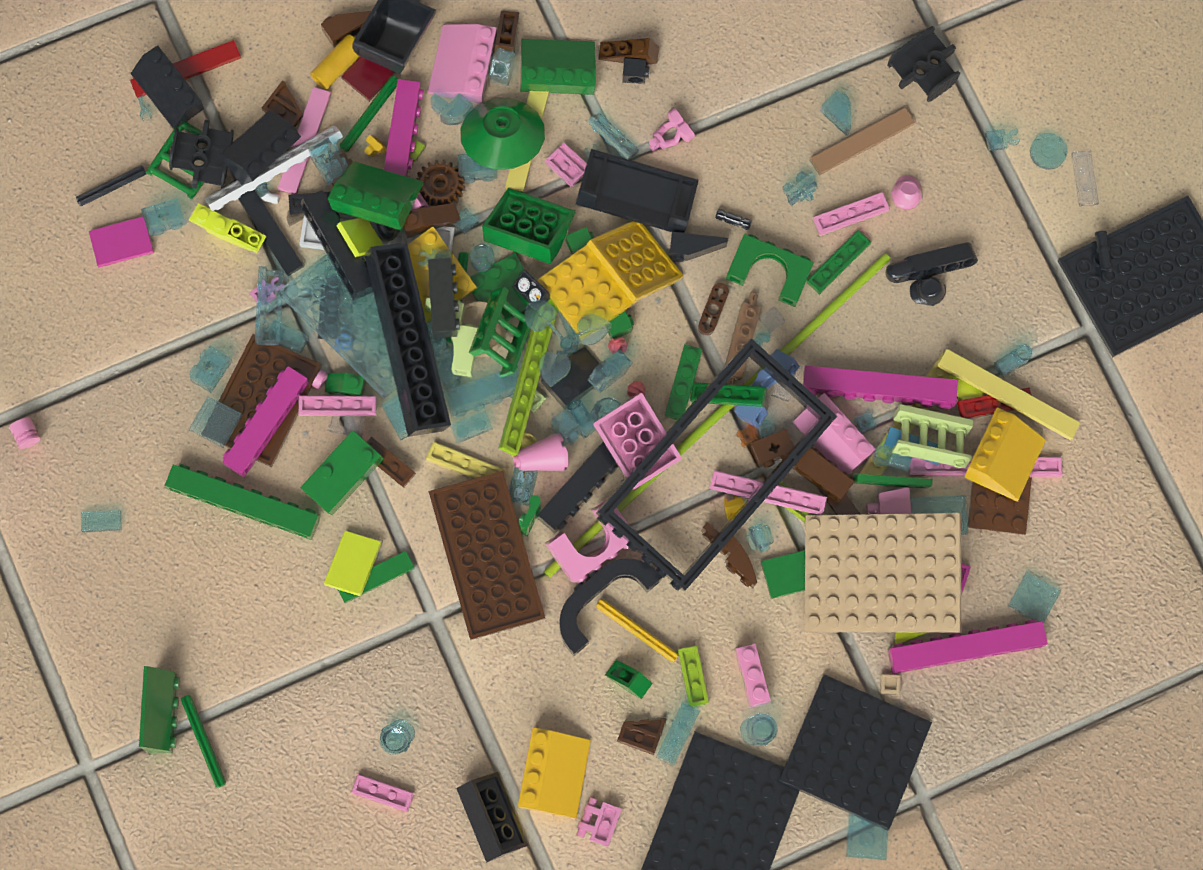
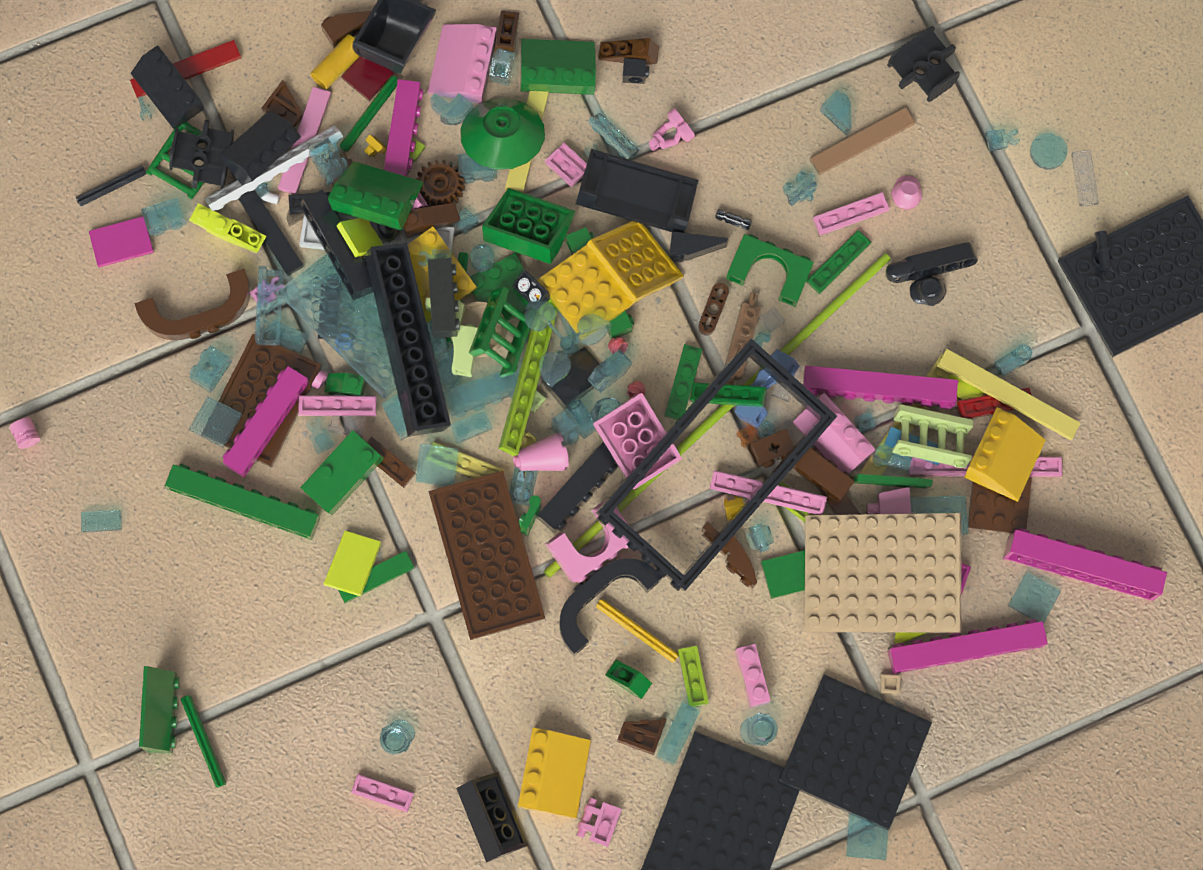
none -> reddish brown arch [134,269,250,341]
none -> clear light blue plate [306,418,335,454]
none -> clear light blue tile [415,444,459,486]
none -> dark pink brick [1003,528,1167,601]

